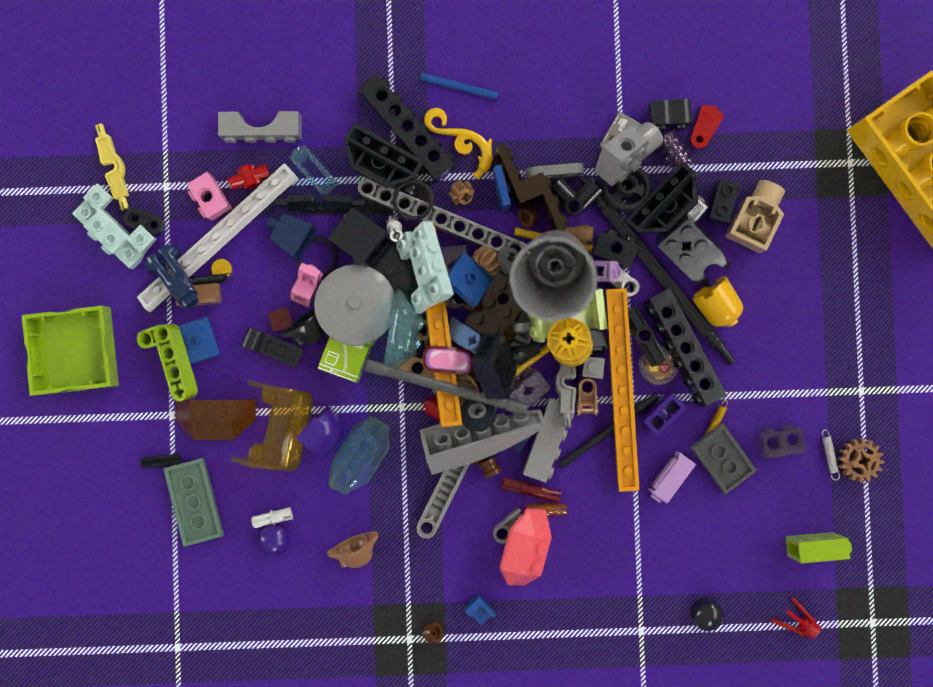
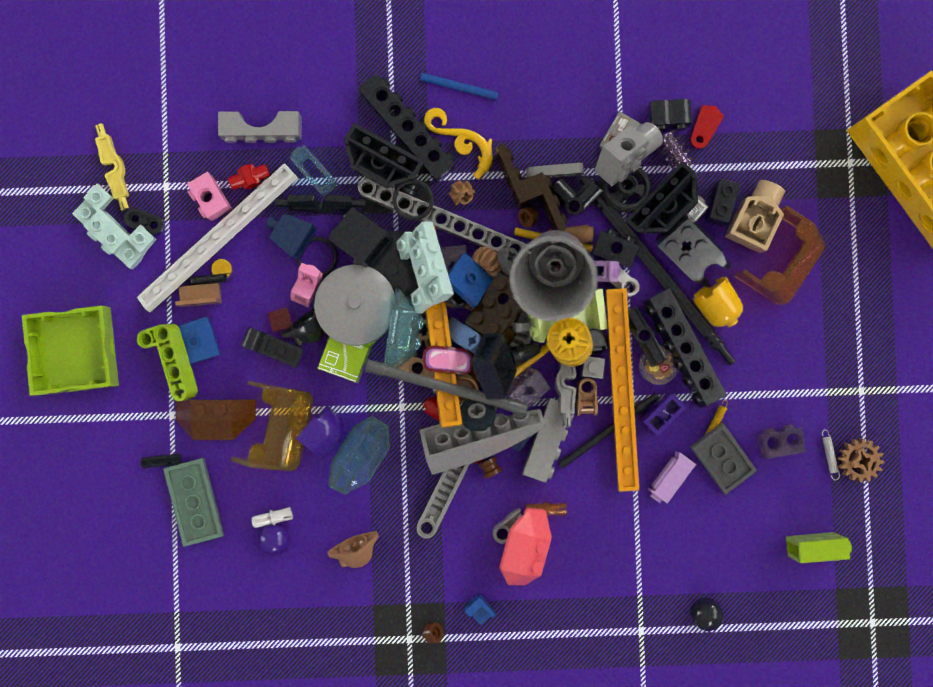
dark blue piece [145,245,199,310] -> none
white axle [386,216,403,242] -> none
blue plate [493,165,511,213] -> none
dark red axle [501,478,561,503] -> none
red plant [771,597,821,639] -> none
none -> clear orange windscreen [734,205,826,305]

